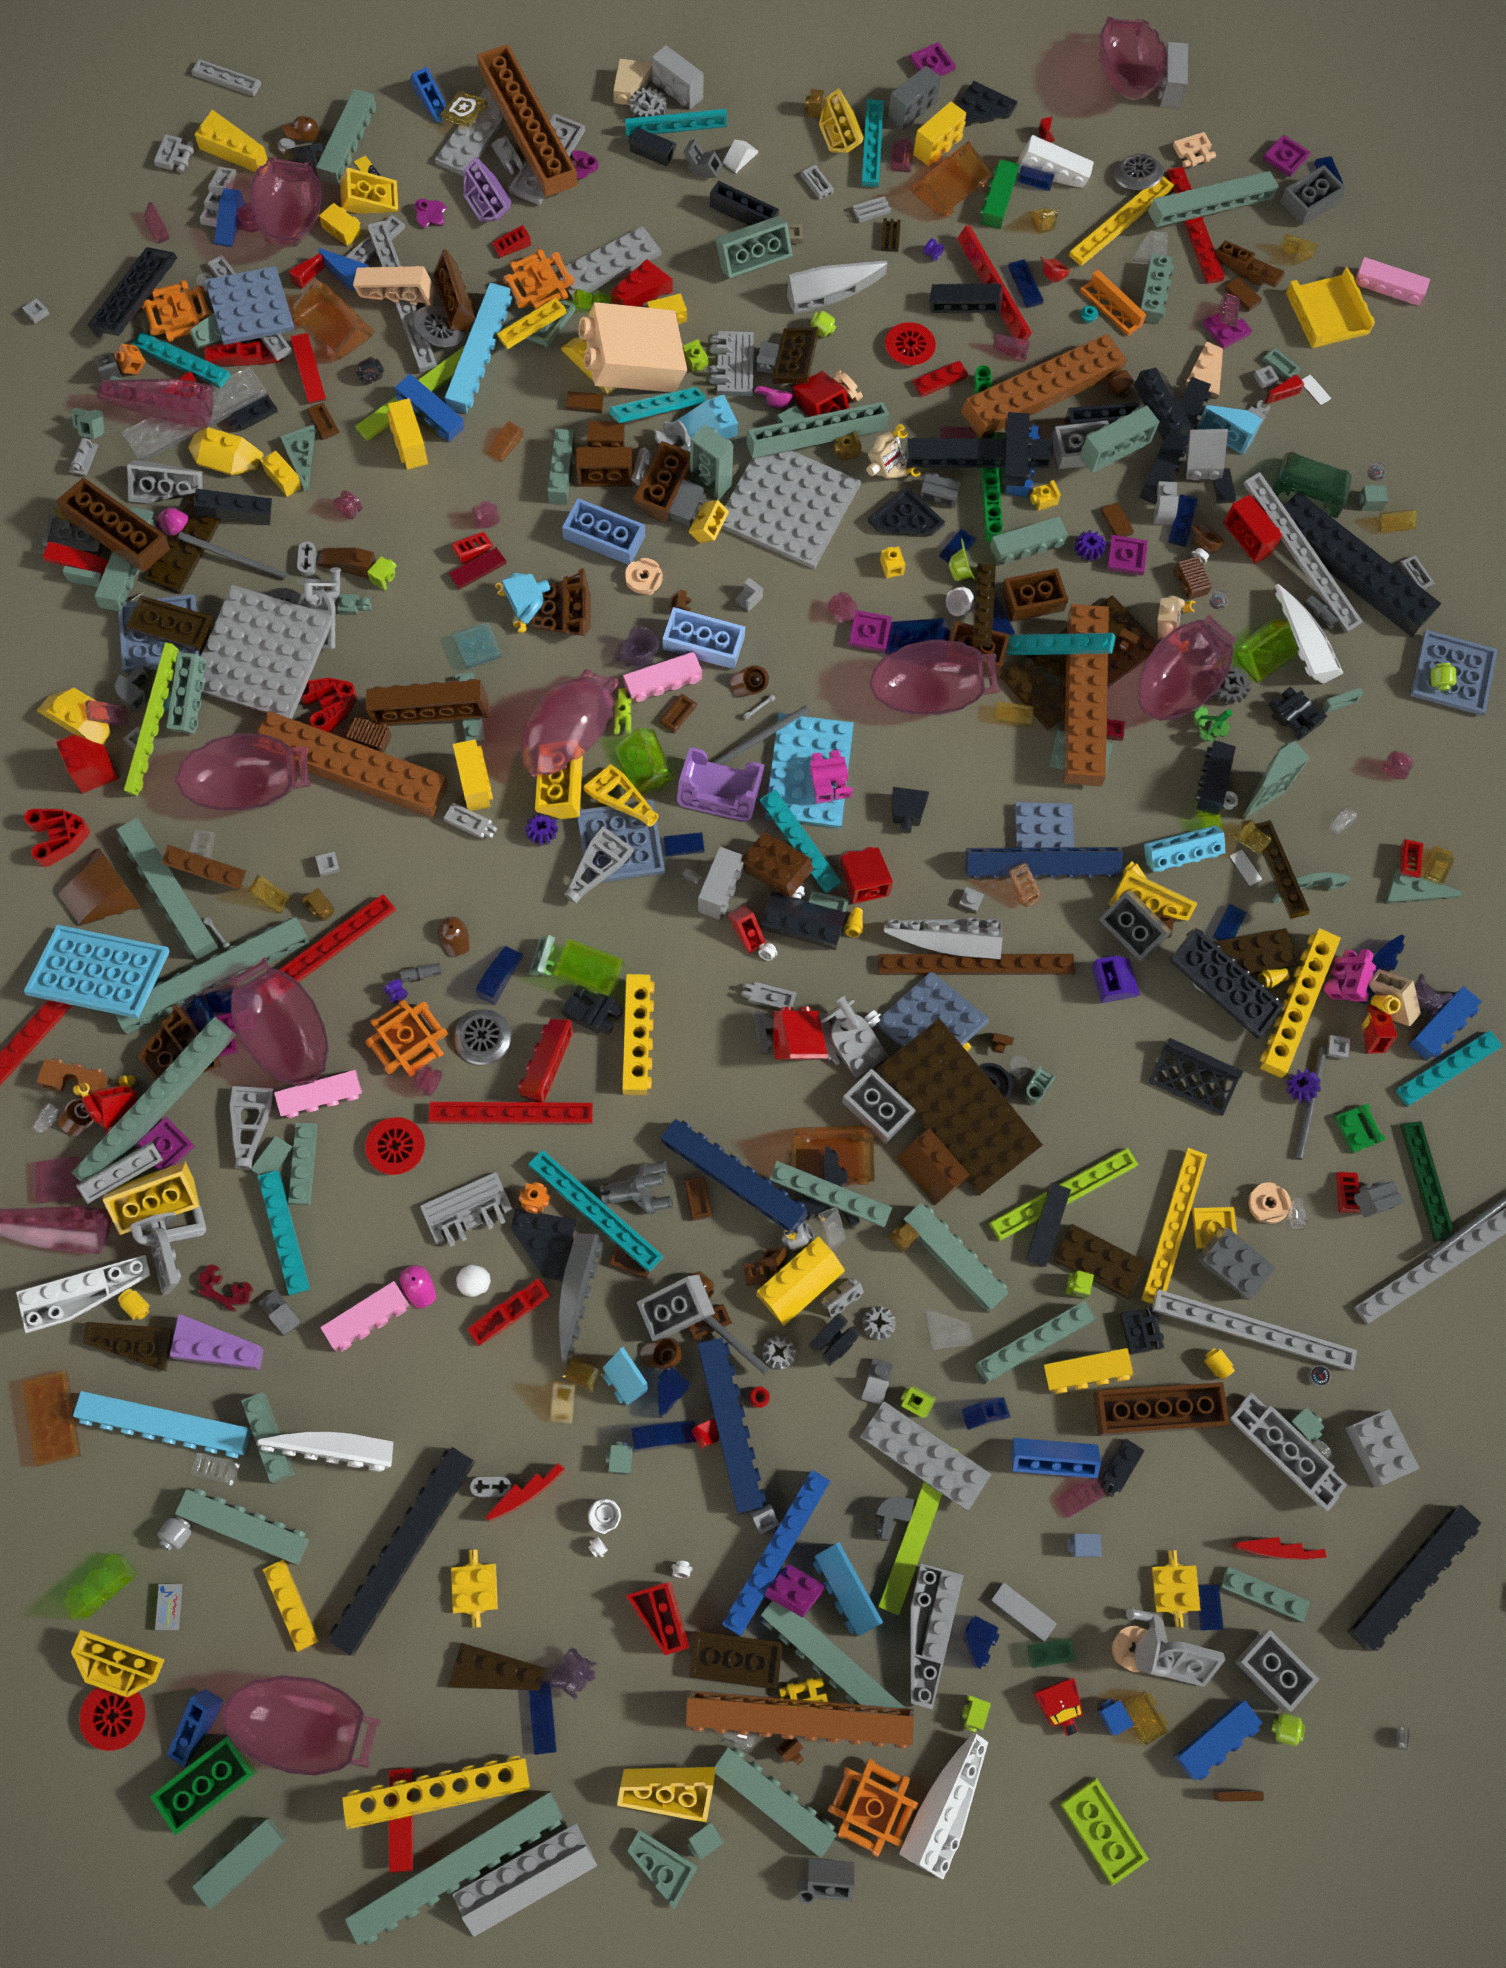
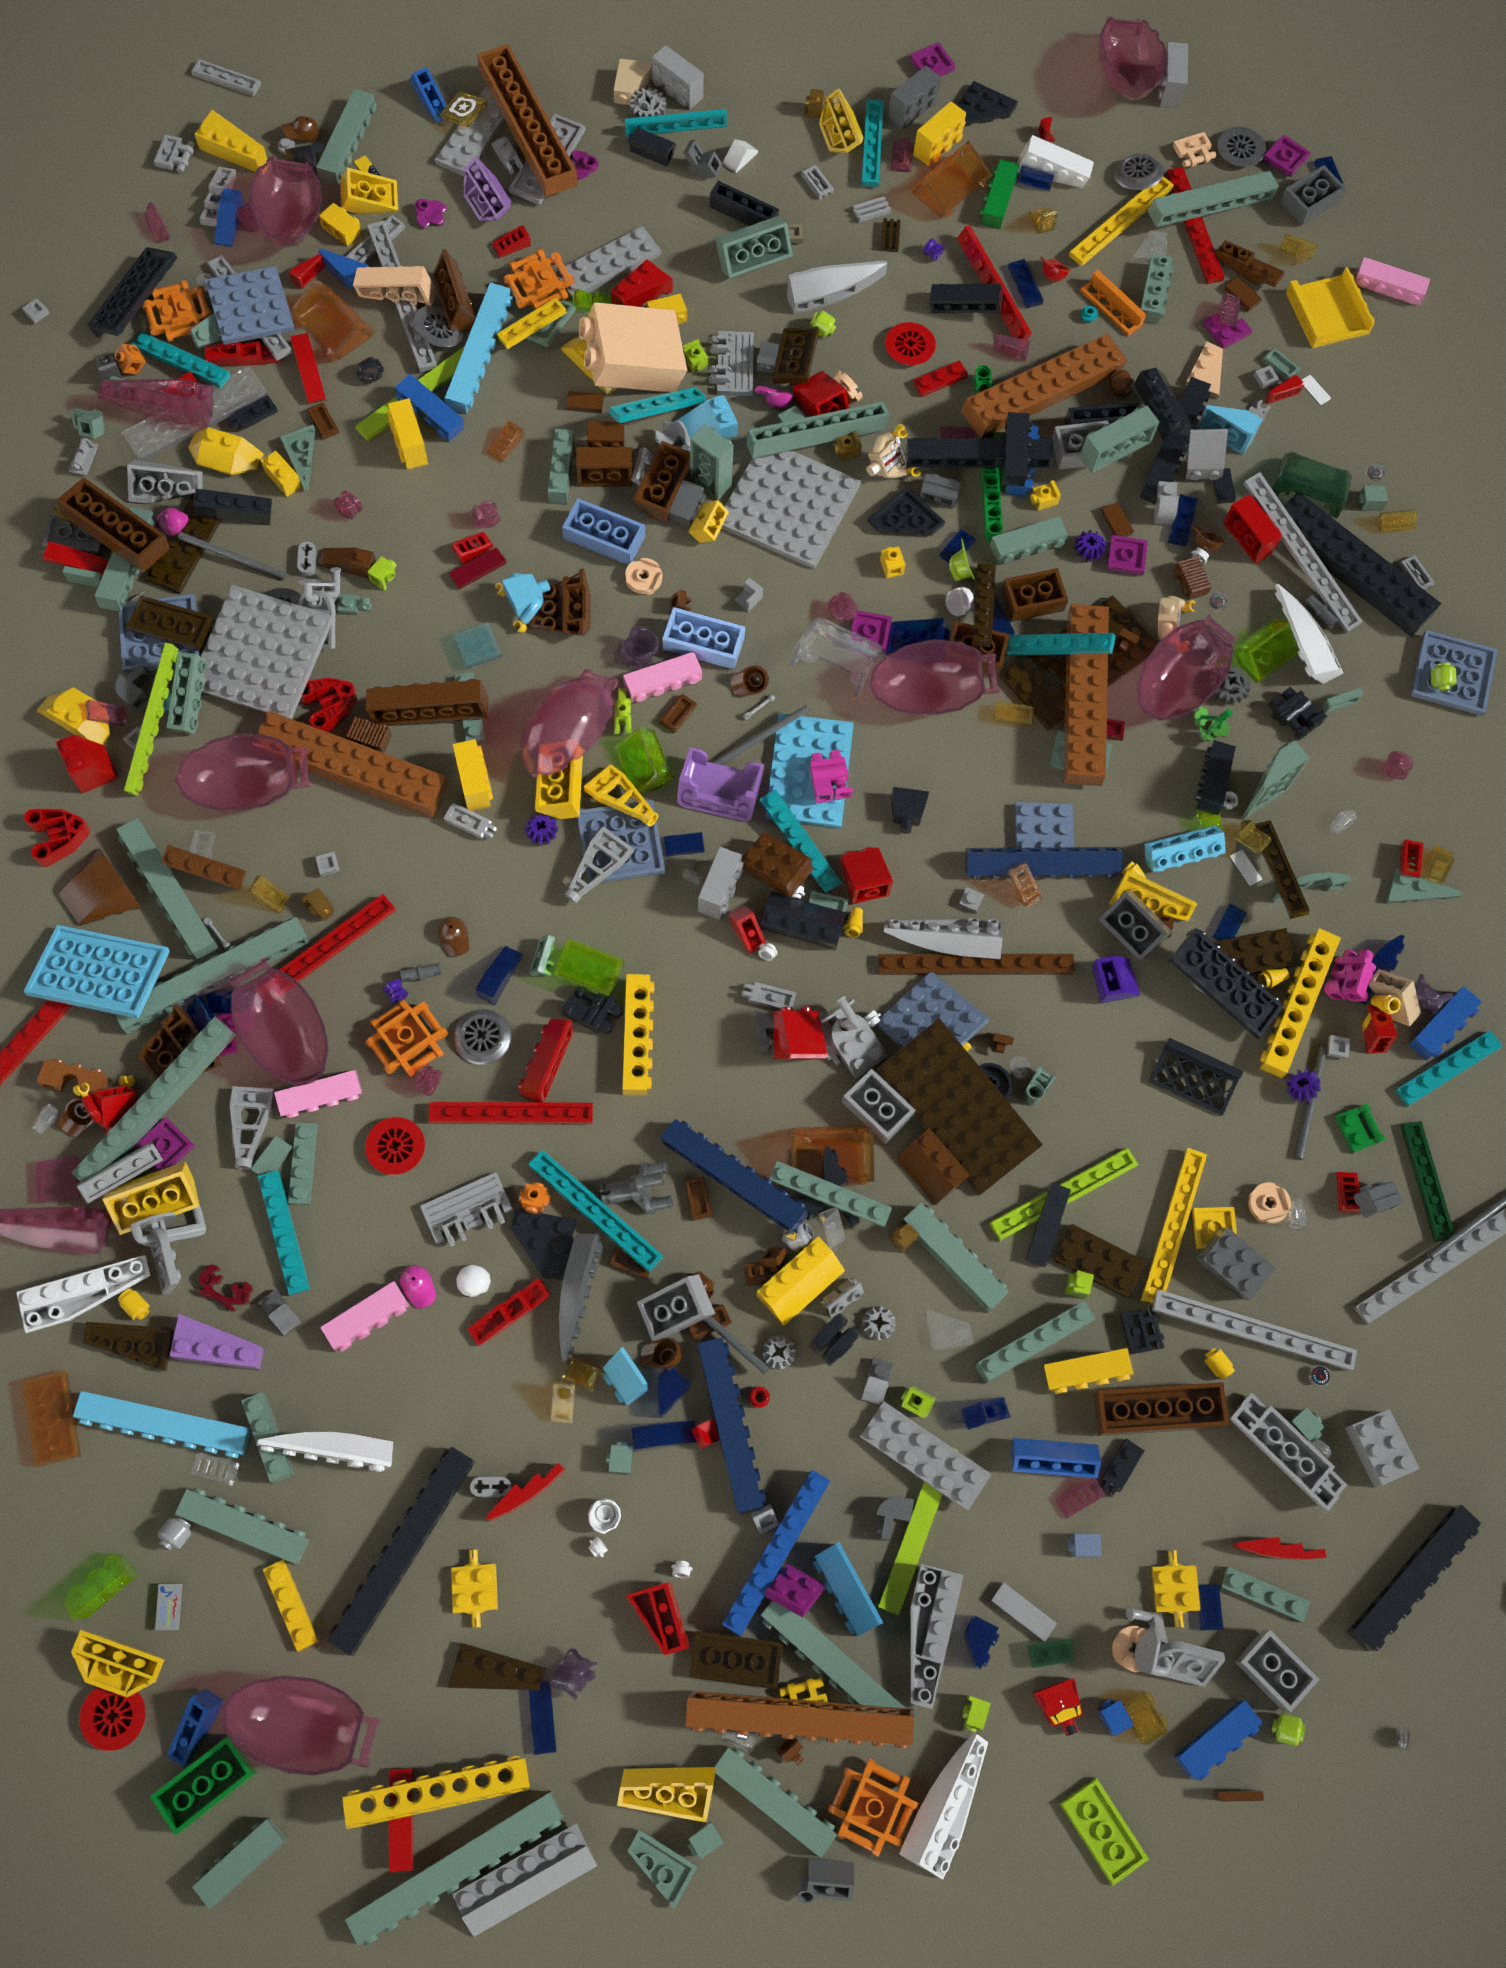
none -> clear windscreen [790,618,882,698]
none -> flat silver piece [1217,127,1266,167]

